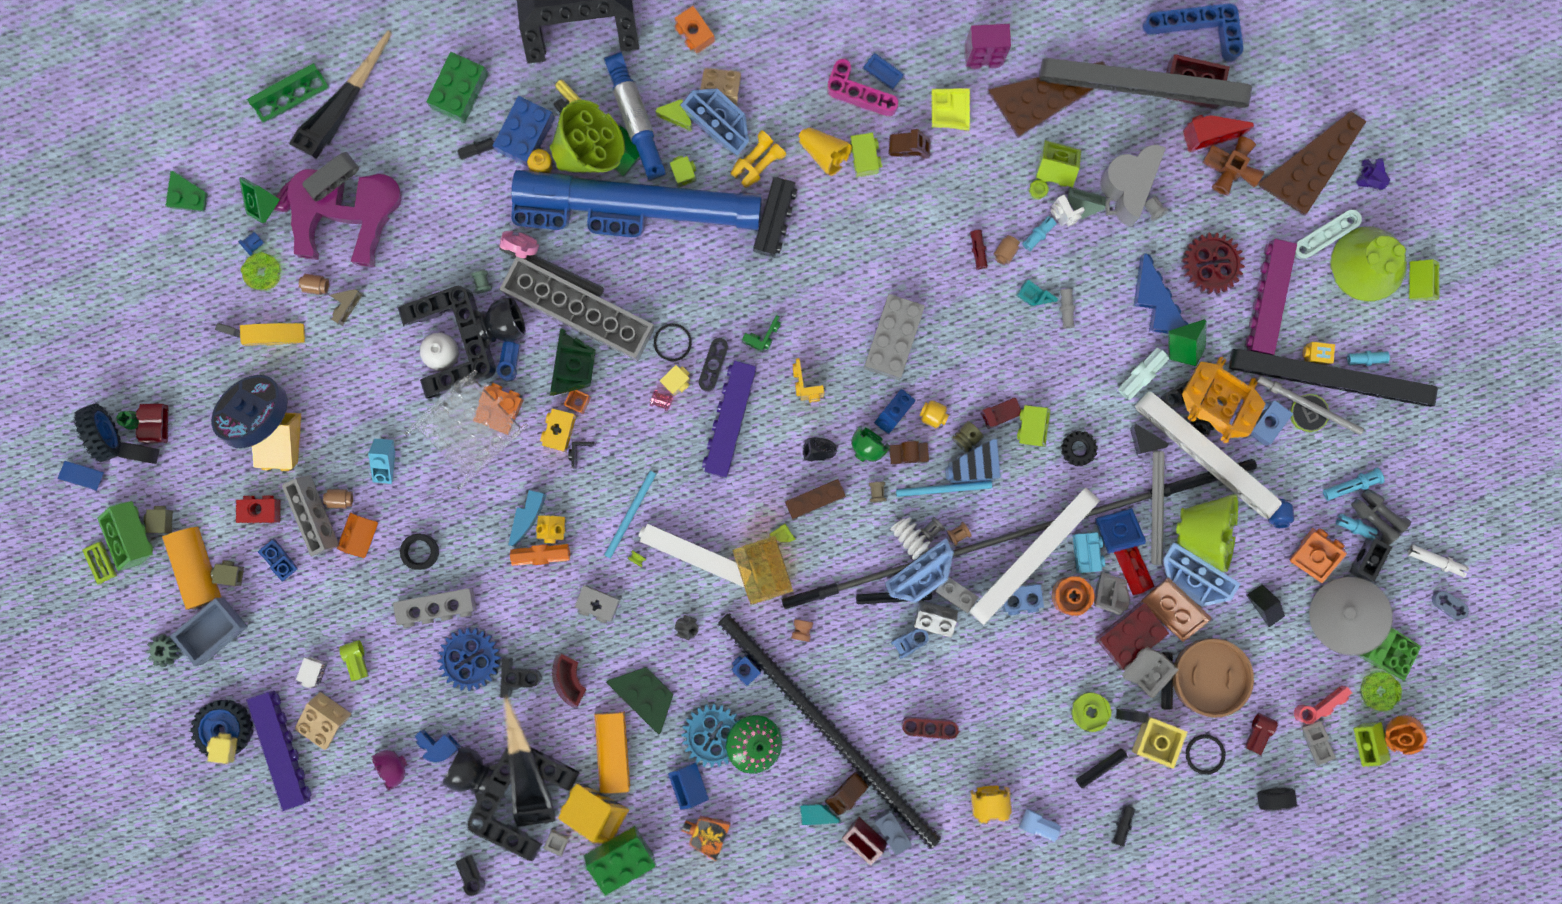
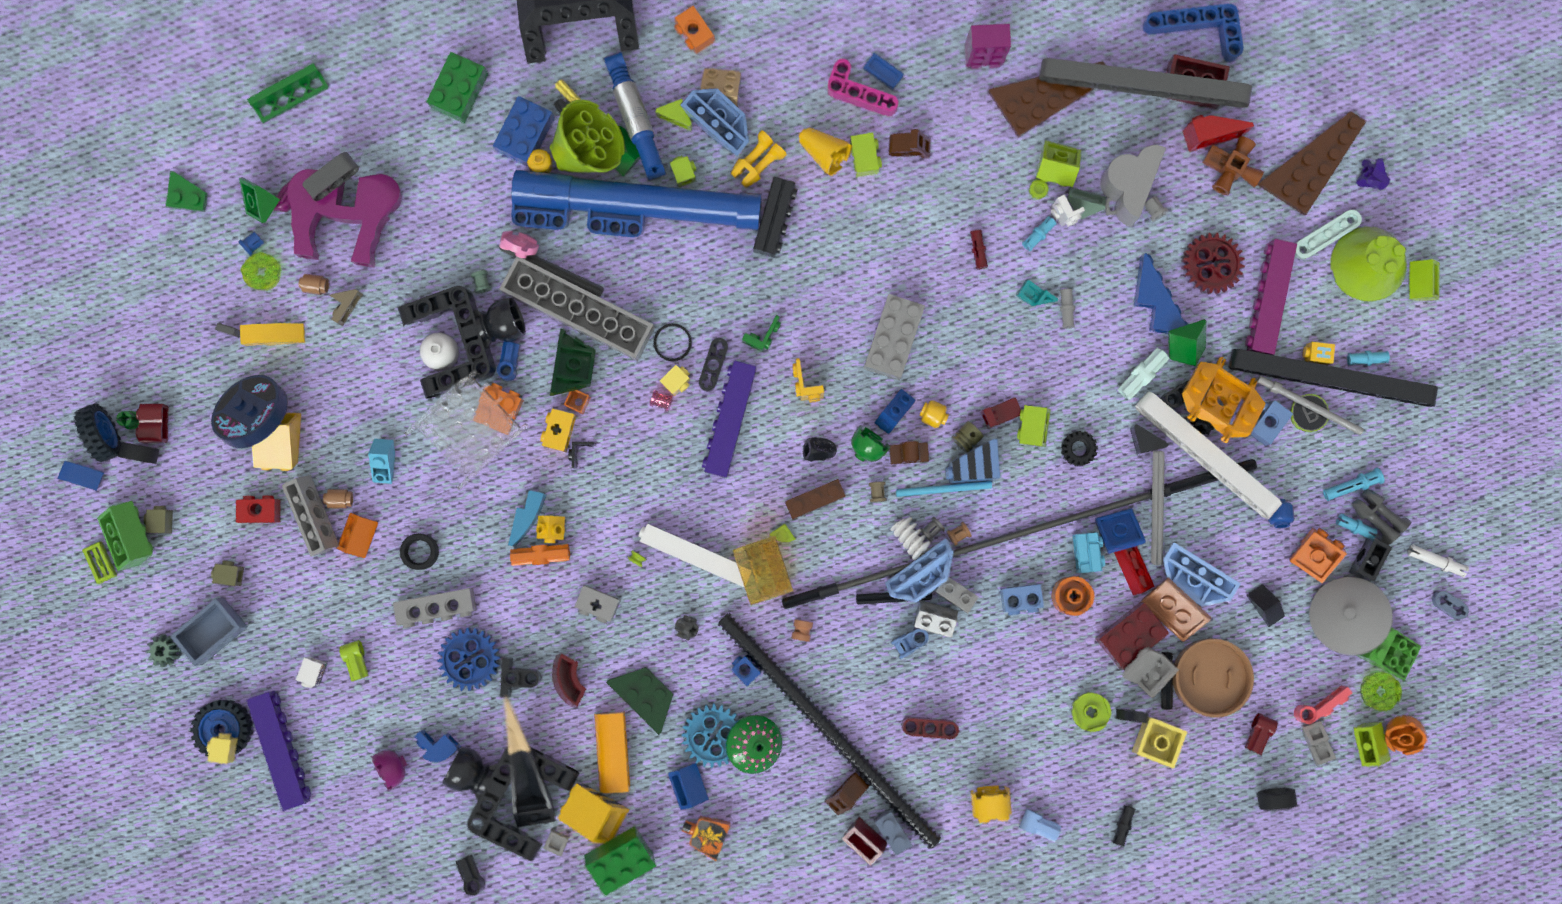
light orange brick [162,527,222,610] -> none
blue slope [258,538,298,582] -> none
black plate [288,30,392,159] -> none
tan bracket [295,692,351,750] -> none
black axle [457,137,494,160] -> none
medium azure piece [604,471,656,559] -> none
teal slope [800,804,841,825] -> none
neon yellow plate [932,88,970,130] -> none
white beam [969,487,1100,625] -> none
medium nougat brick [994,235,1020,265] -> none
black axle [1076,748,1128,788] -> none
light grey slope [1094,572,1130,615] -> none
lime cone [1176,495,1238,573] -> none
black piece [1186,734,1226,775] -> none

